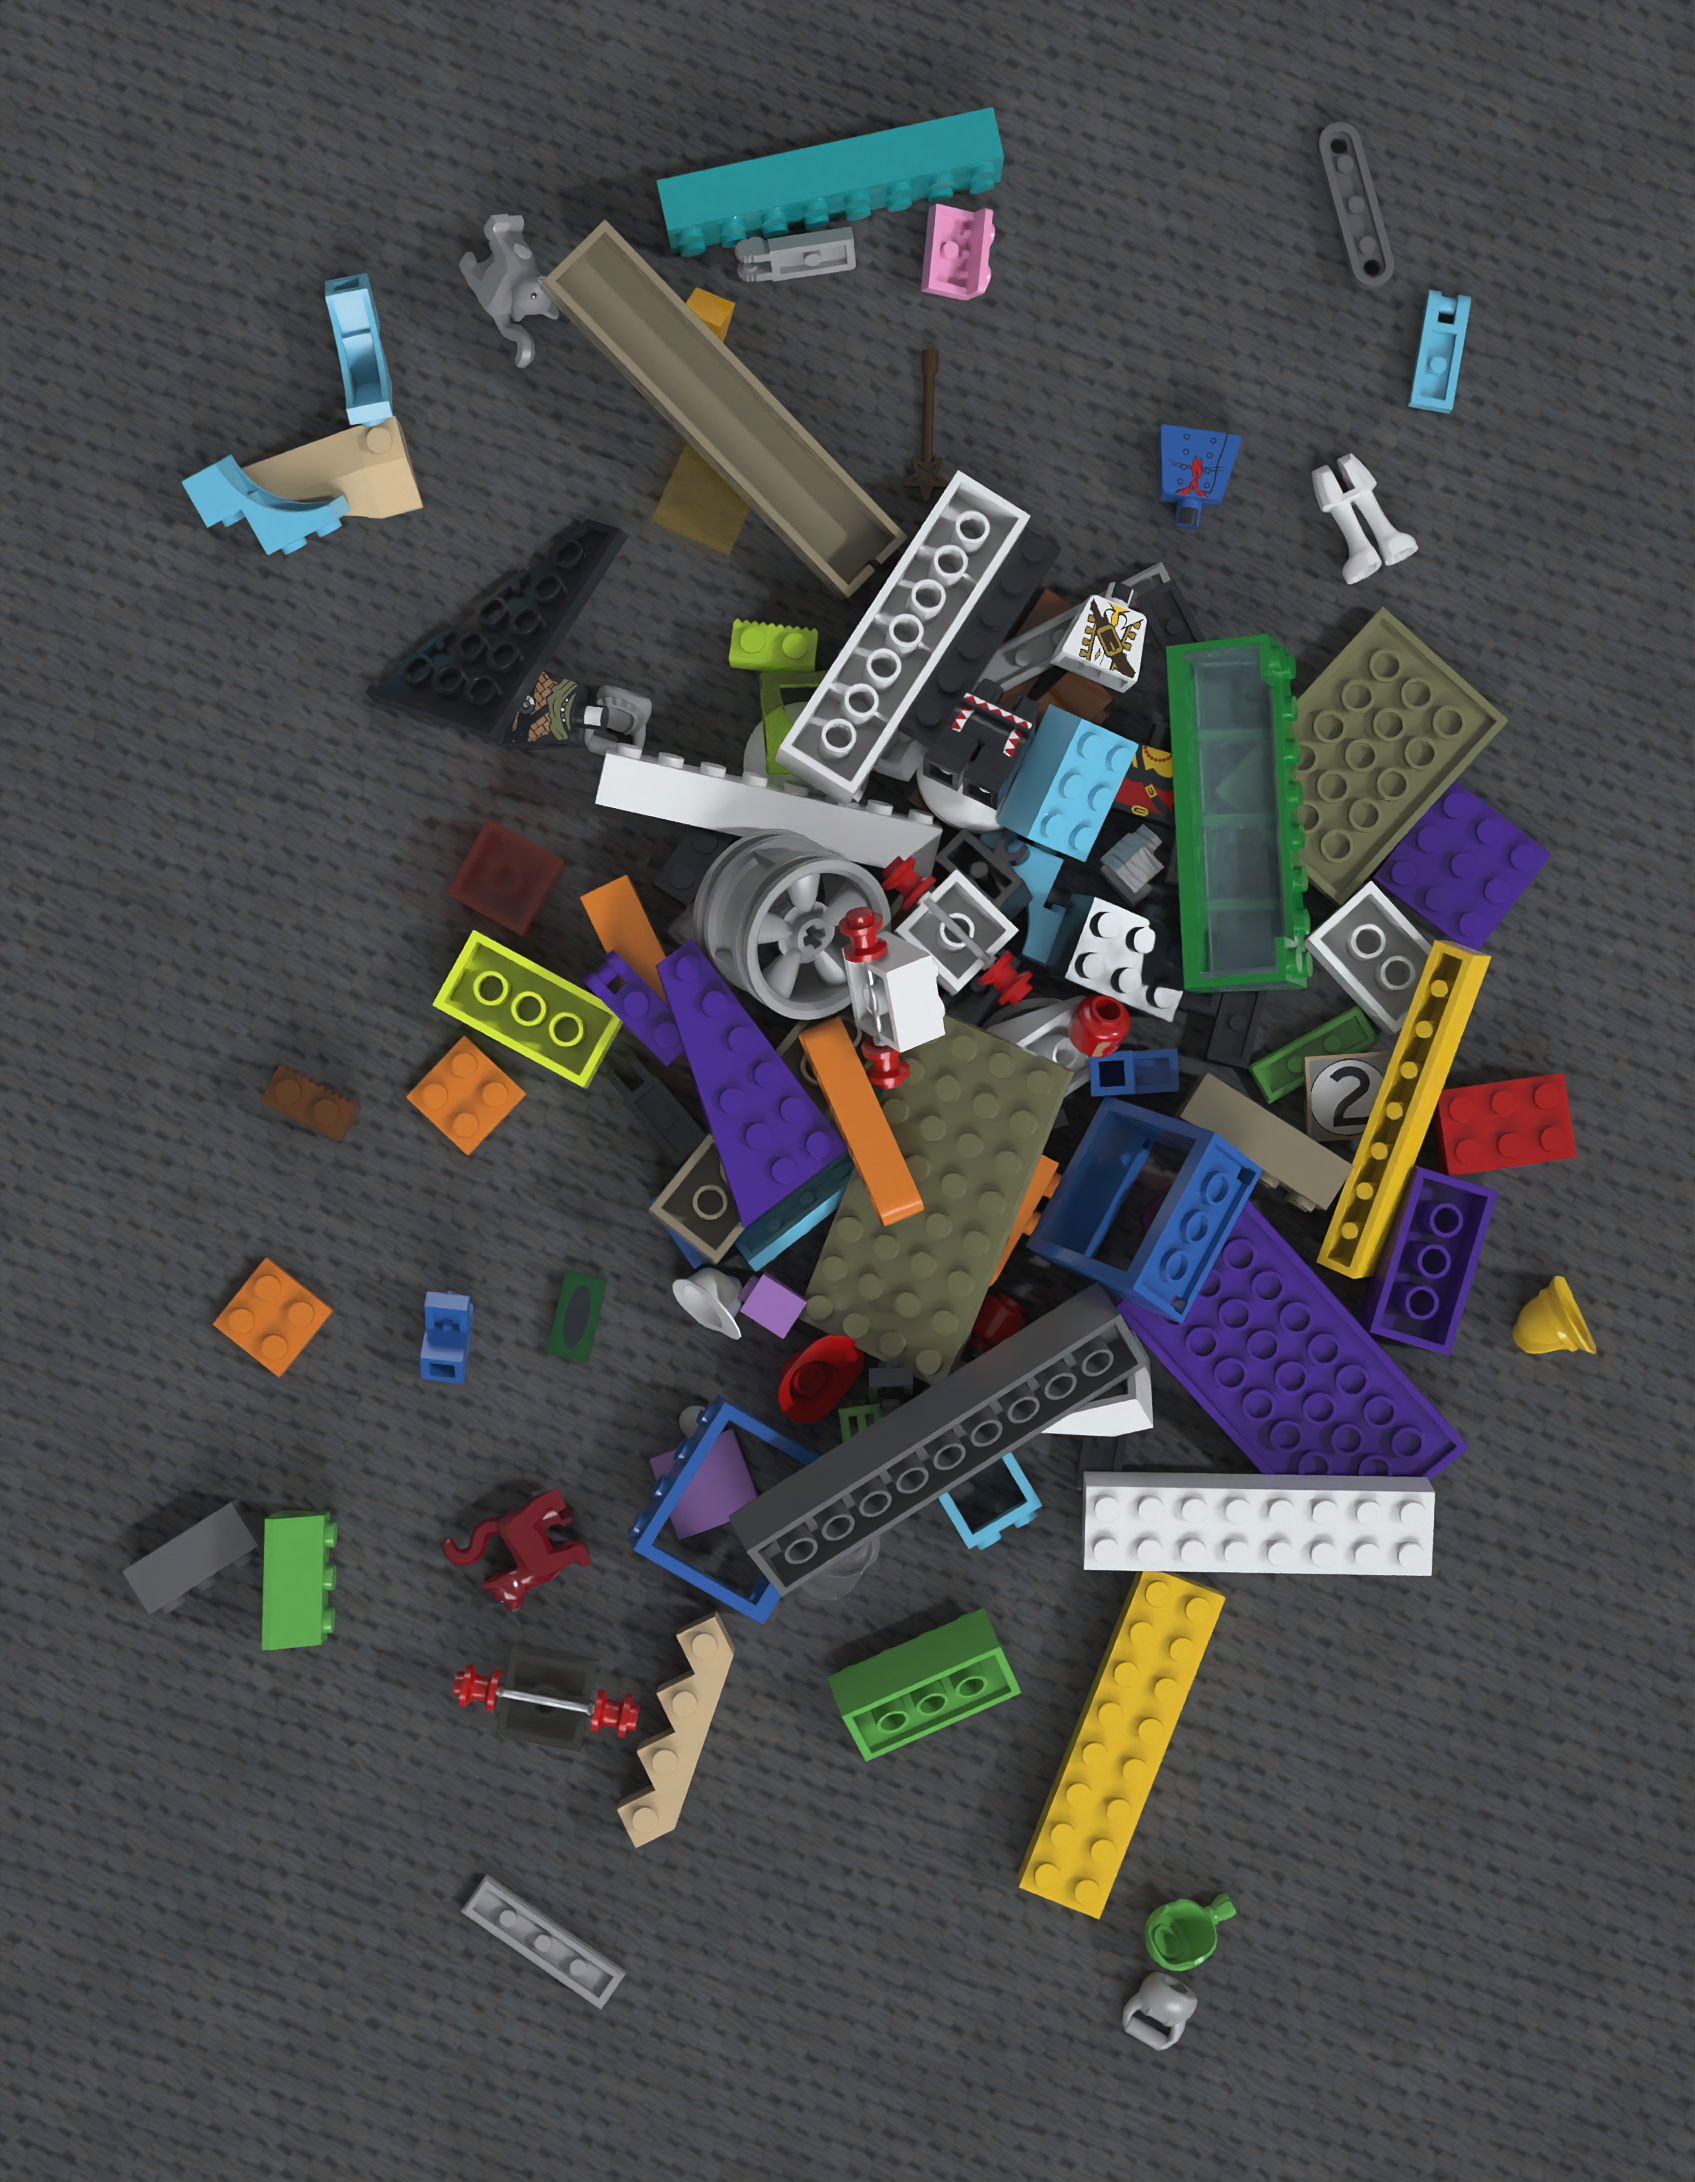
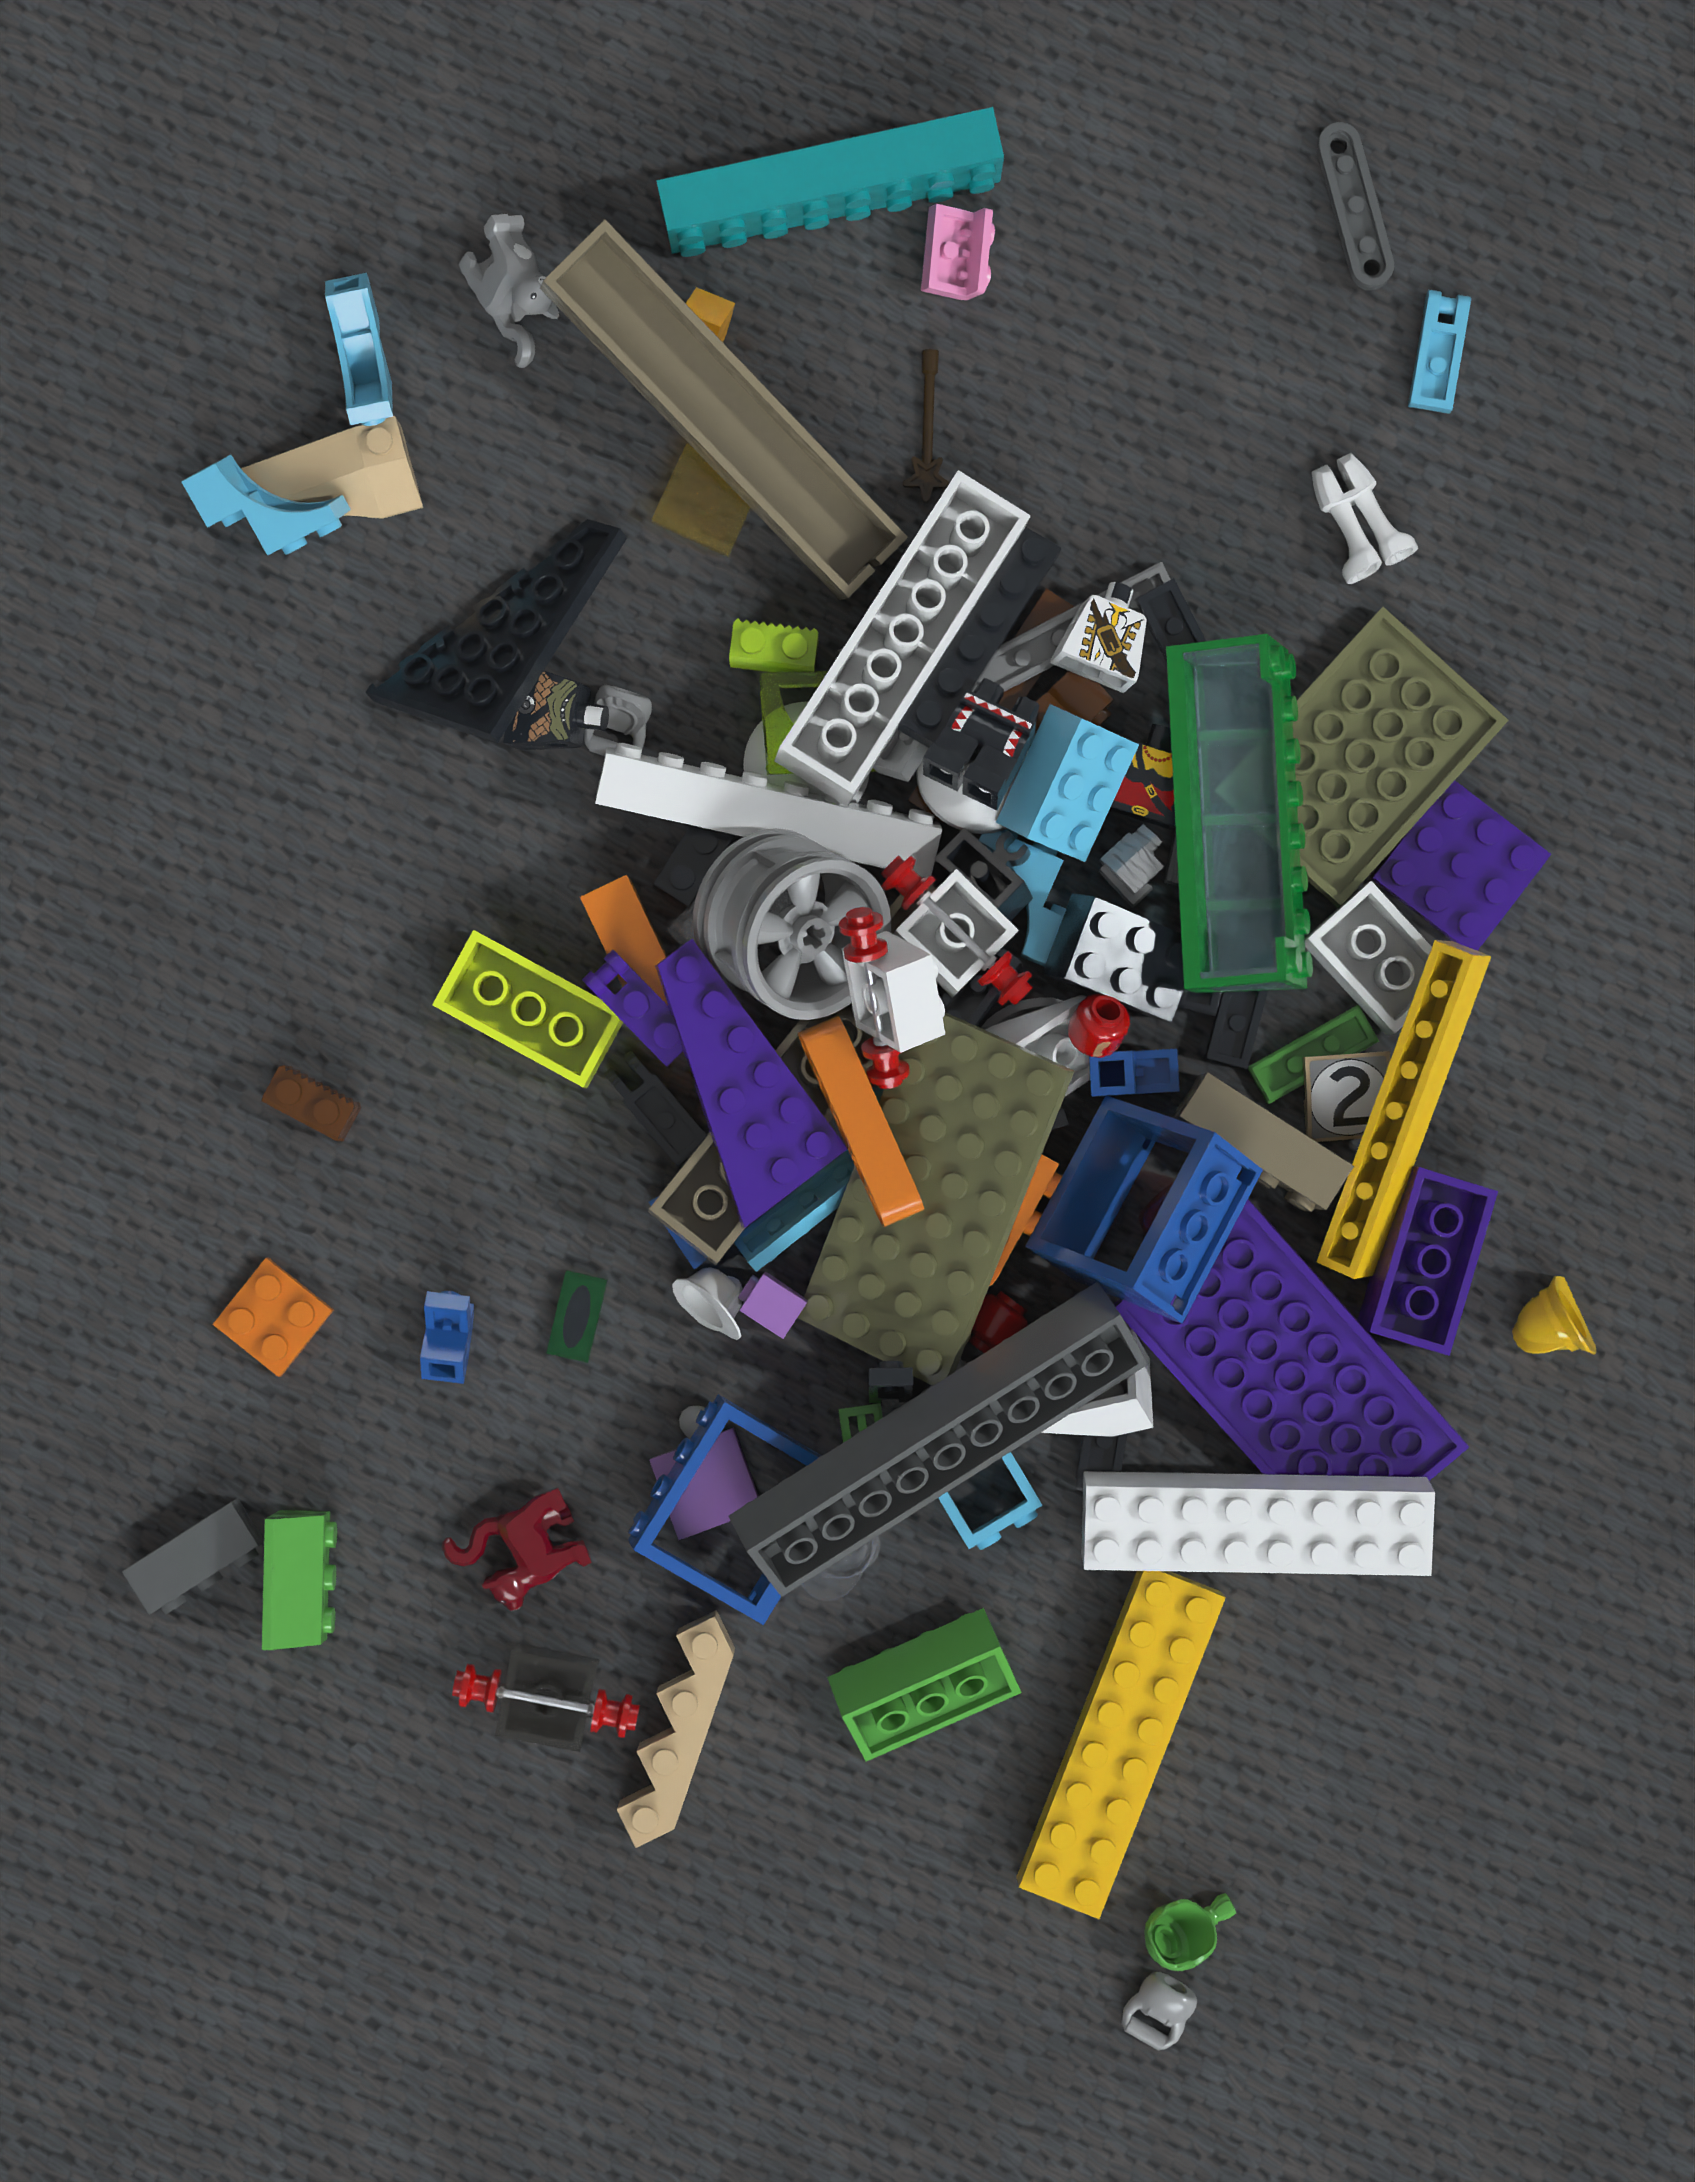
orange plate [406,1035,527,1155] -> none
clear red brick [446,819,567,939] -> none
light grey tile [461,1874,626,2009] -> none
light grey hinge [735,227,856,282] -> none
red piece [778,1334,864,1424] -> none
blue torso [1157,424,1242,529] -> none
red brick [1432,1073,1576,1176] -> none

